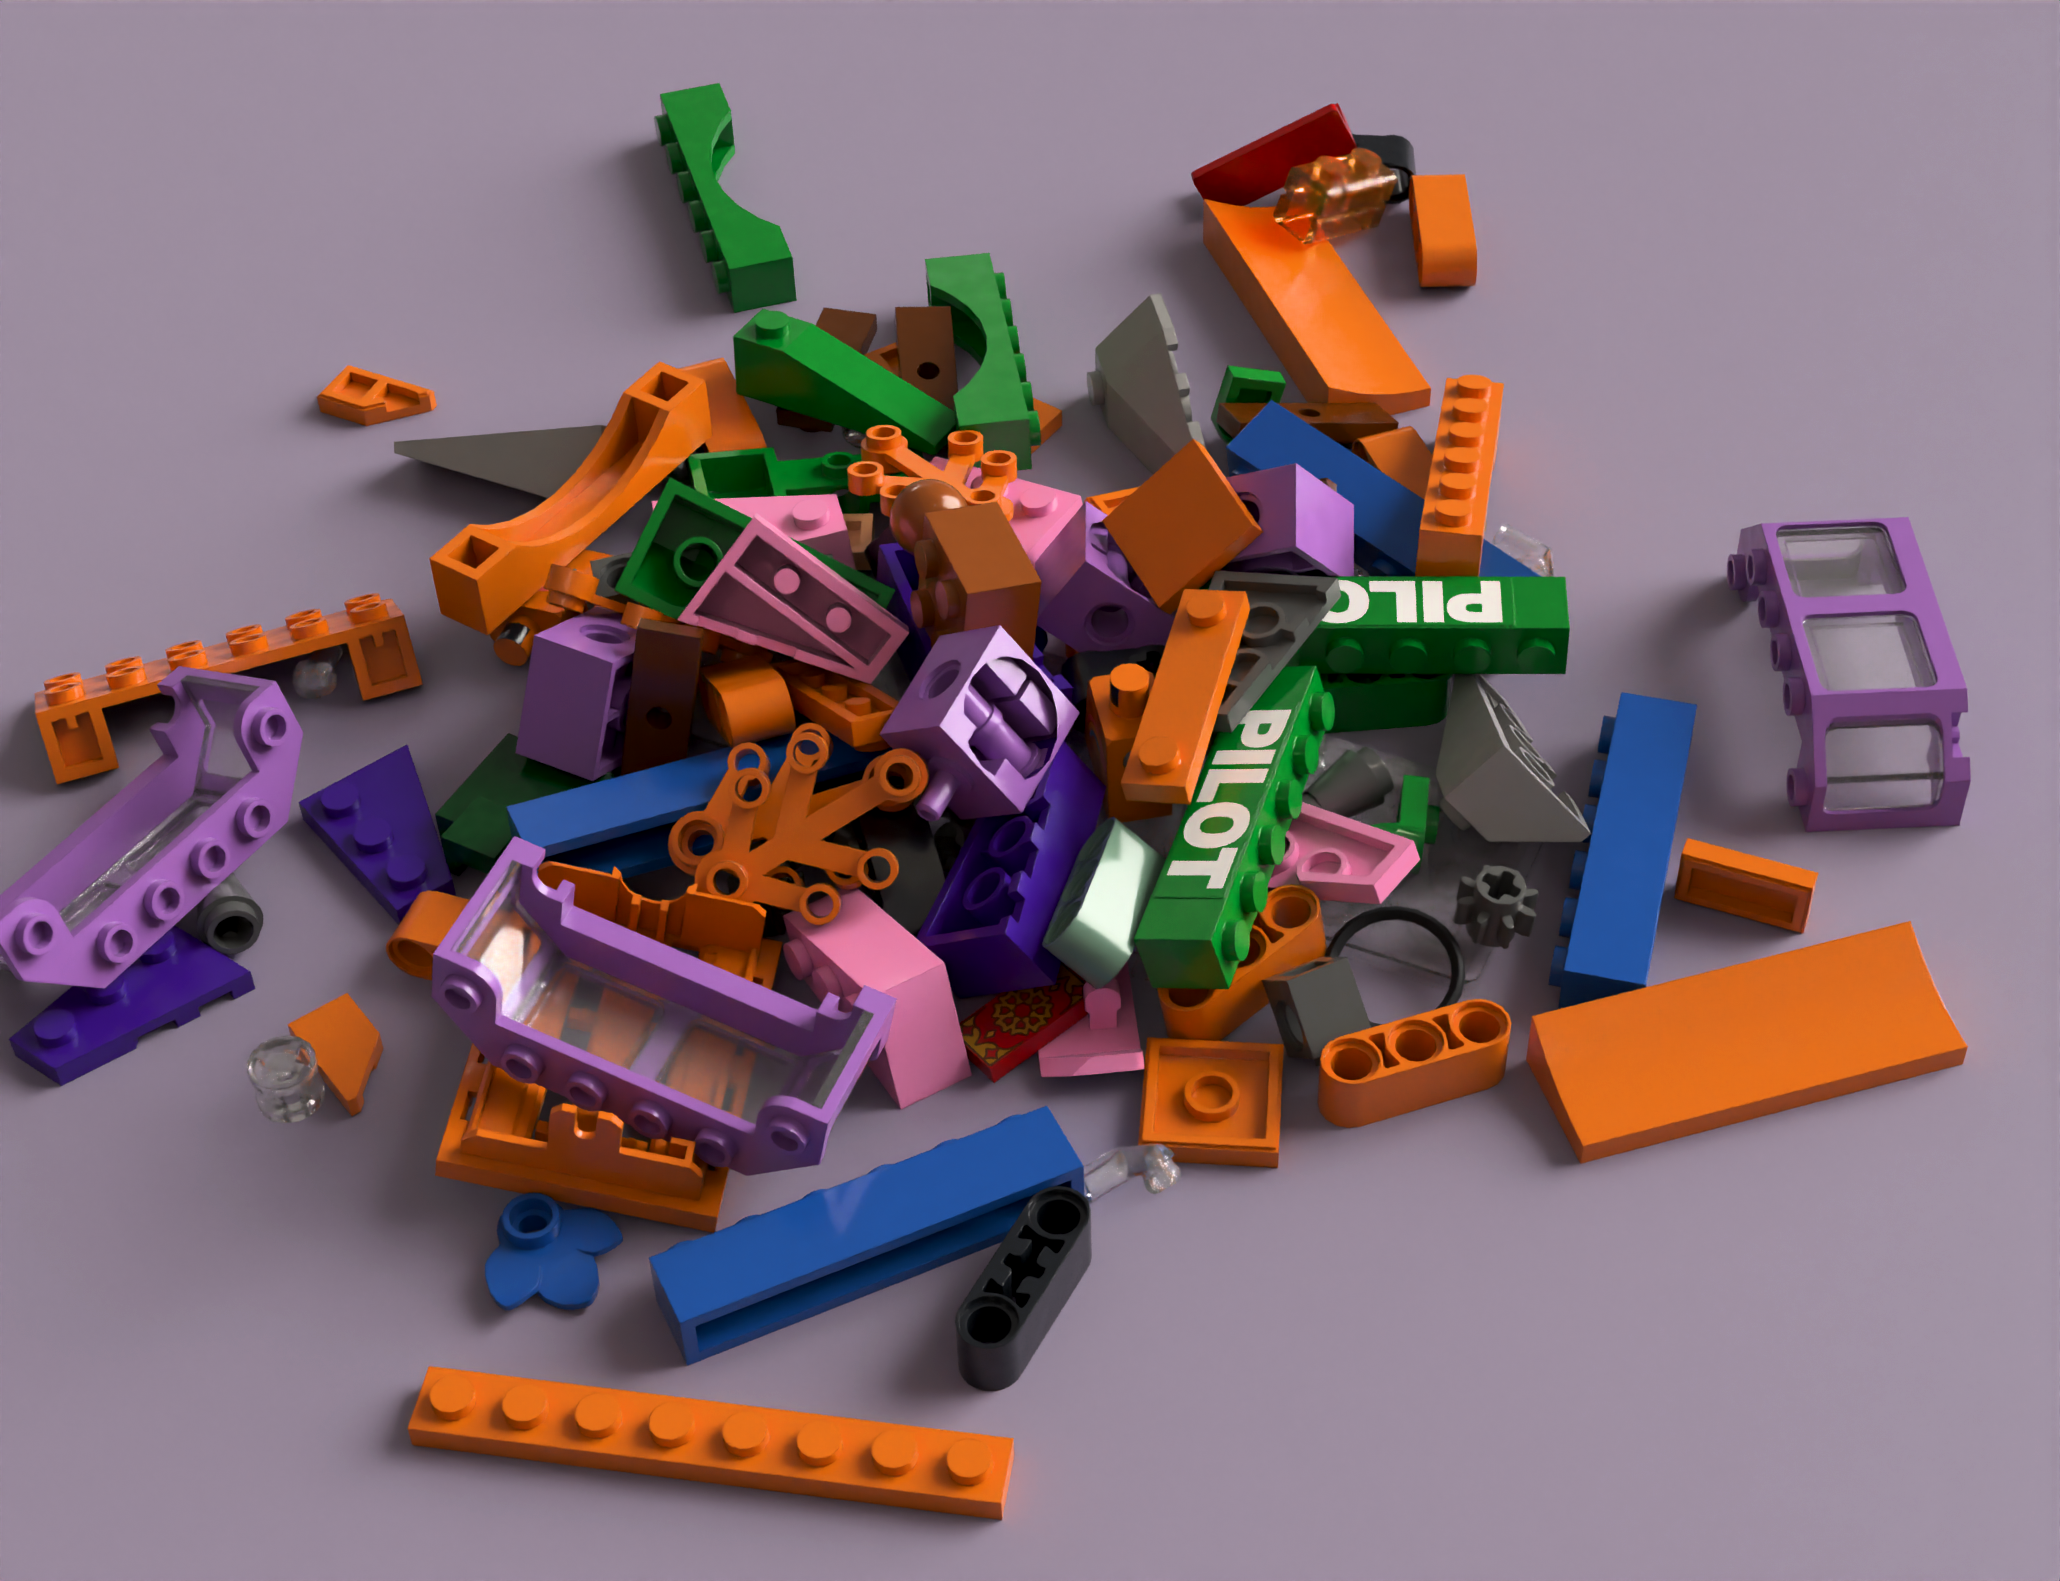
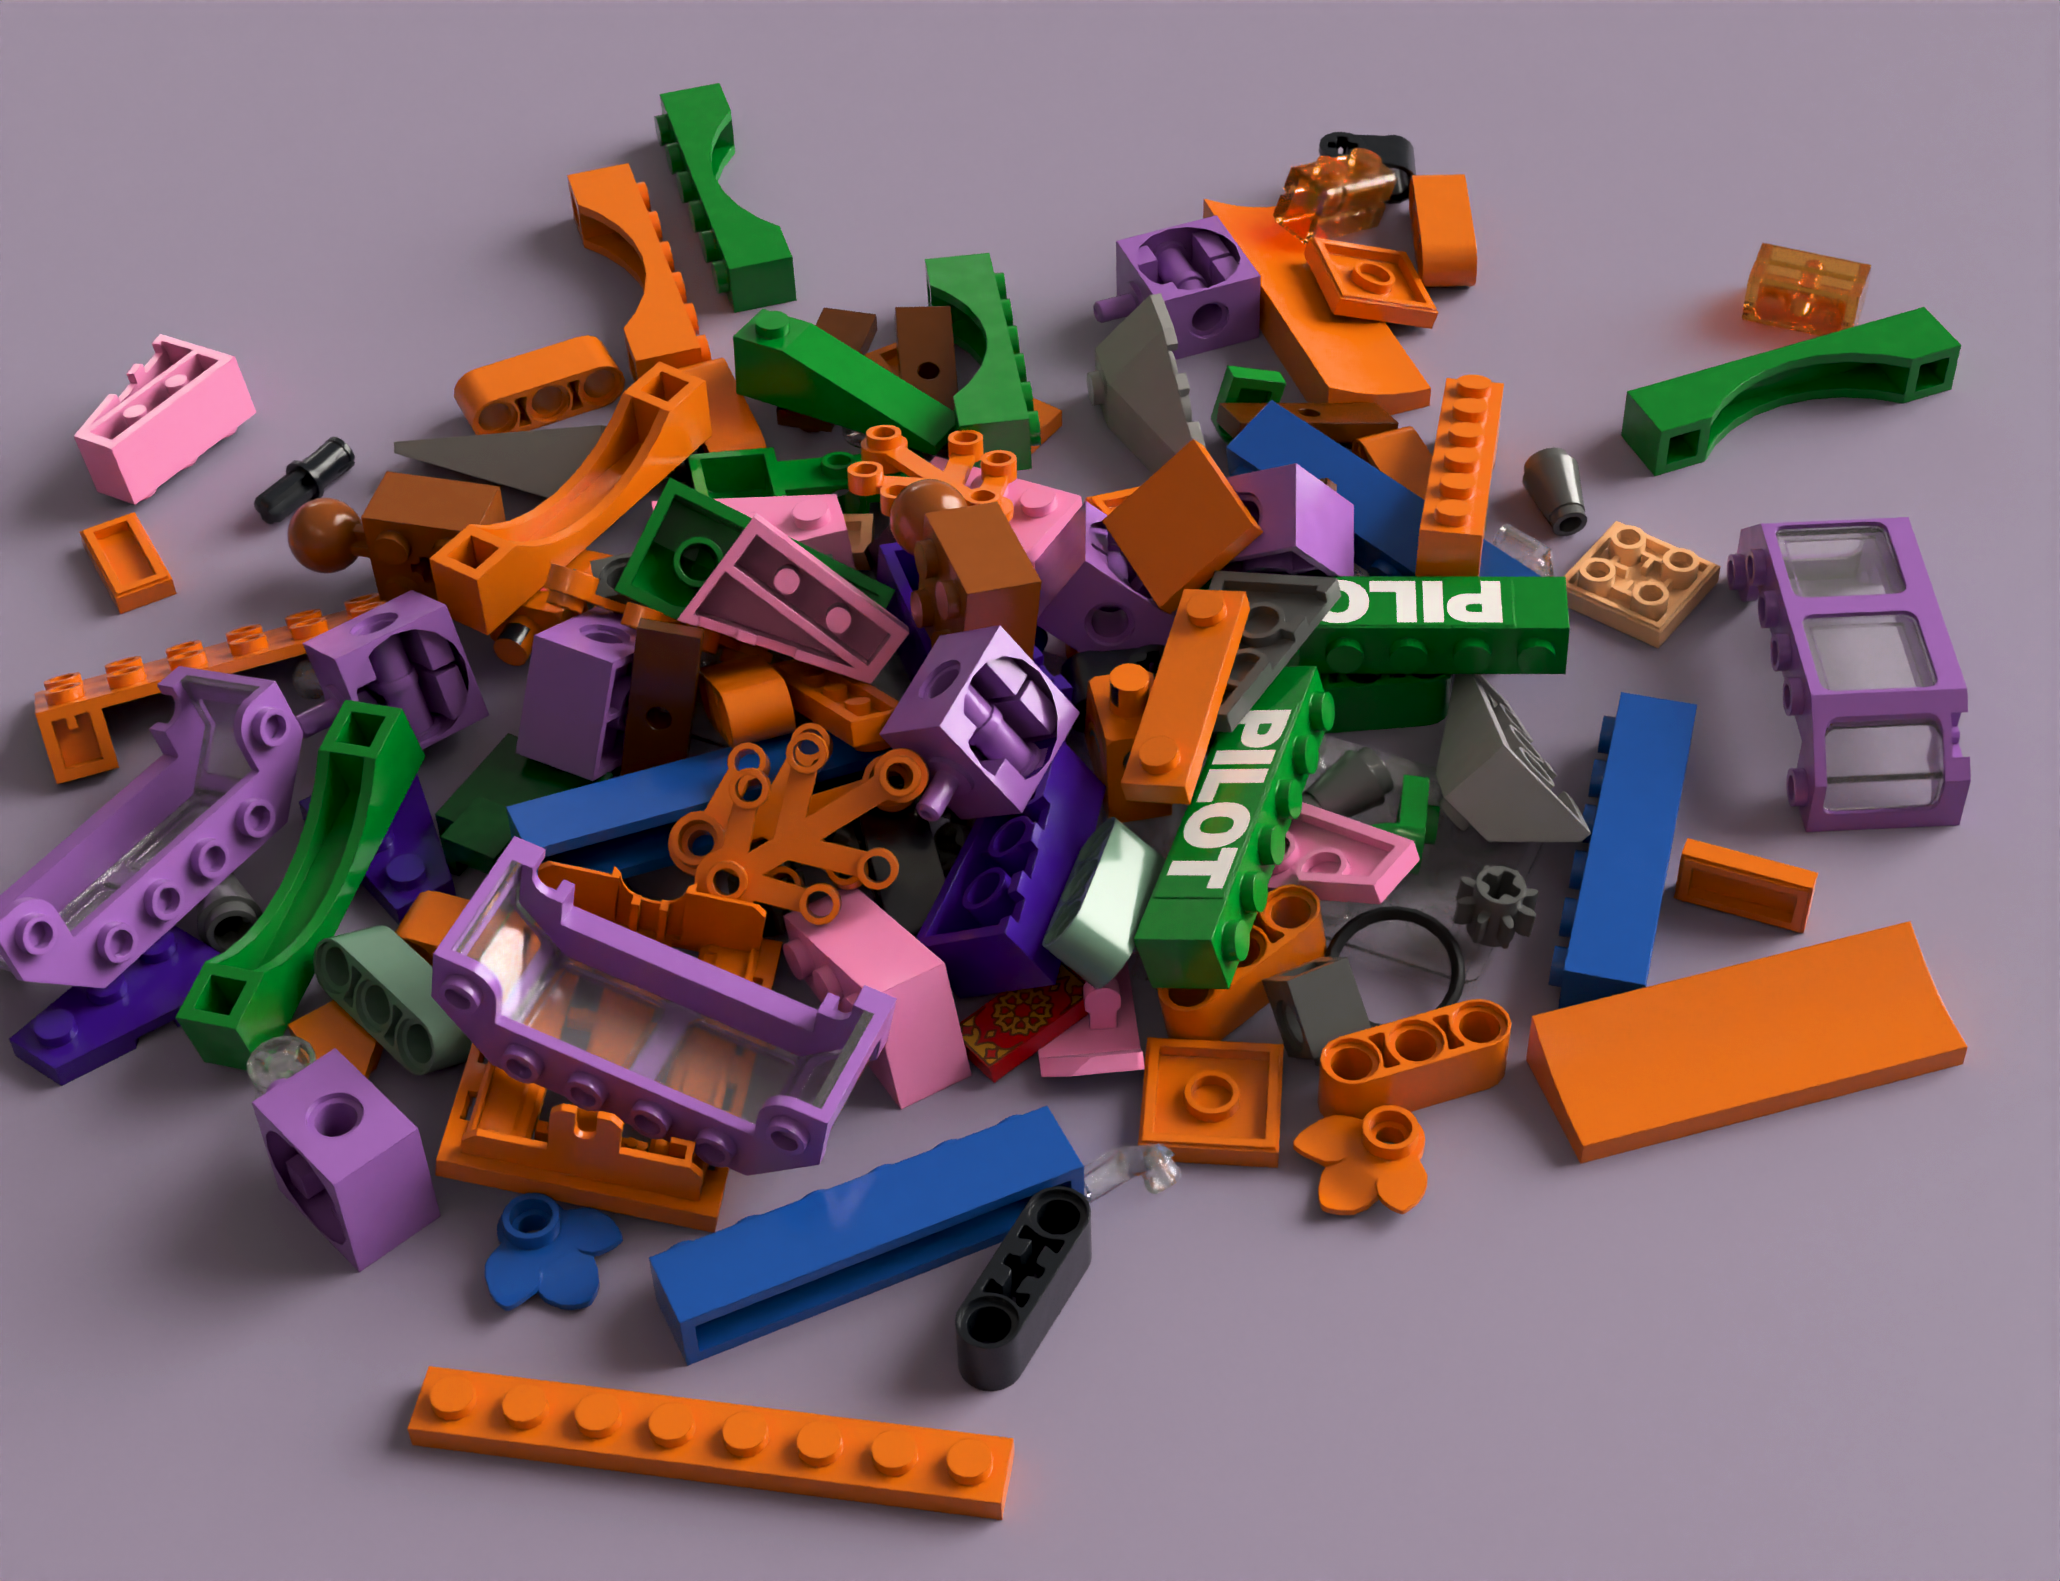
orange tile [317,365,437,426] -> none
red panel [1191,103,1358,206] -> none
none -> bright pink wedge [74,334,256,505]
none -> orange tile [79,512,177,614]
none -> green arch [175,700,425,1074]
none -> medium lavender piece [252,1048,441,1272]
none -> black axle [254,437,355,524]
none -> dark orange brick [287,471,506,602]
none -> medium lavender piece [295,590,489,750]
none -> sand green beam [313,925,472,1075]
none -> orange beam [454,335,625,435]
none -> orange arch [567,163,712,383]
none -> medium lavender piece [1093,215,1261,360]
none -> orange plate [1293,1105,1428,1215]
none -> orange tile [1303,237,1438,329]
none -> dark grey cone [1522,447,1587,536]
none -> light nougat tile [1563,521,1721,648]
none -> green arch [1621,307,1961,476]
none -> clear orange brick [1742,243,1872,336]

